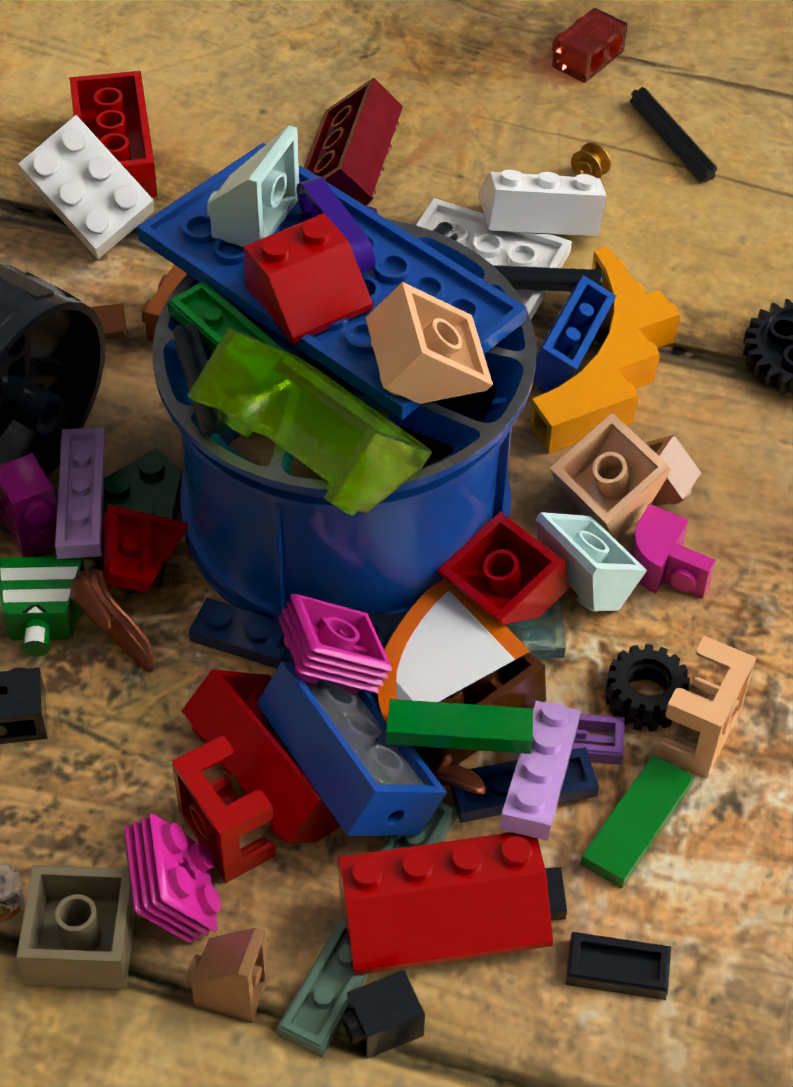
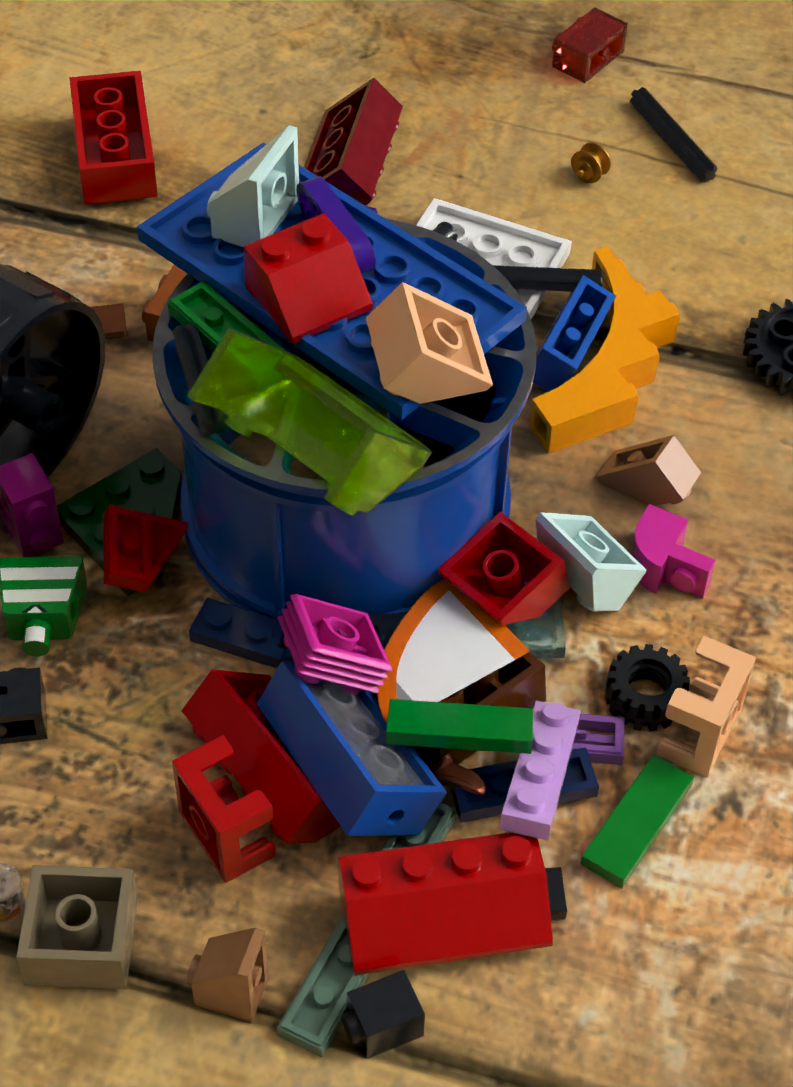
white brick [18,115,154,259] -> none
lavender plate [55,427,106,559] -> none
copper piece [70,569,156,671] -> none
dark pink brick [124,813,221,944] -> none
white slope [478,170,607,236] -> none
light nougat slope [550,413,671,540] -> none
black tile [565,932,671,1000] -> none

